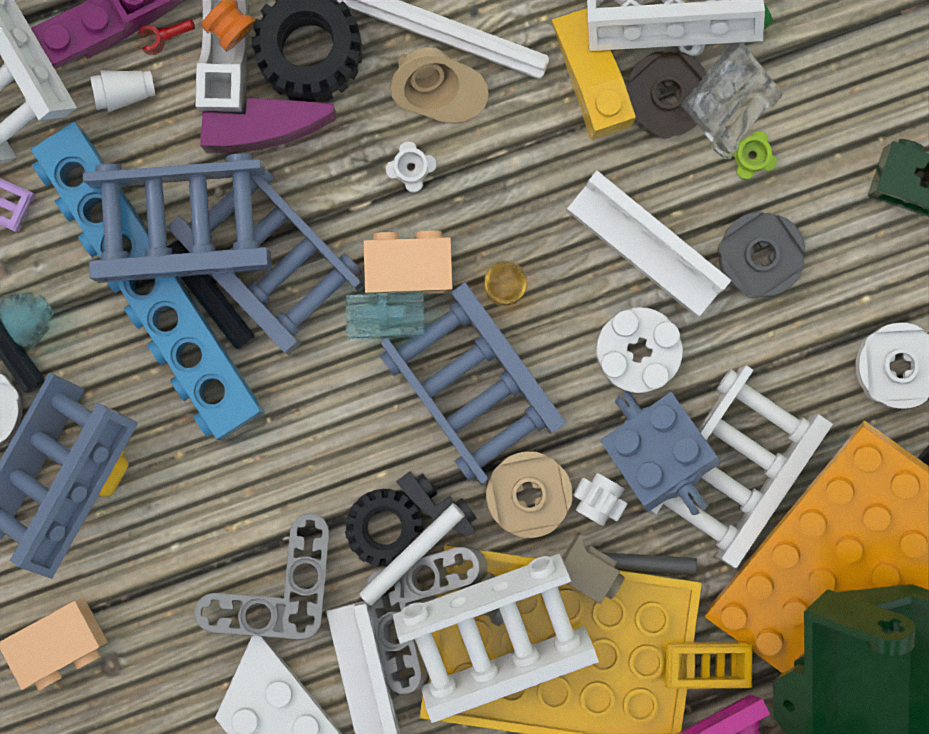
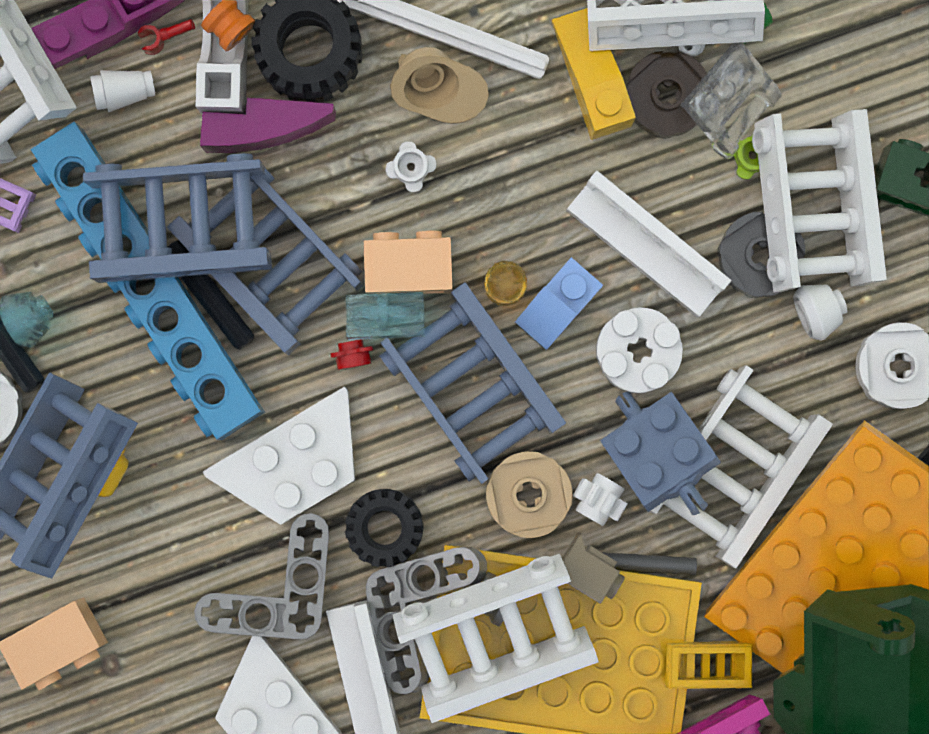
white bar [360,503,465,606] -> none
black slope [396,471,477,536] -> none
none -> white wing [203,386,355,525]
none -> red plate [330,339,373,370]
none -> light blue slope [515,257,603,350]
none -> white fence [752,109,887,293]
none -> white cone [793,285,848,341]

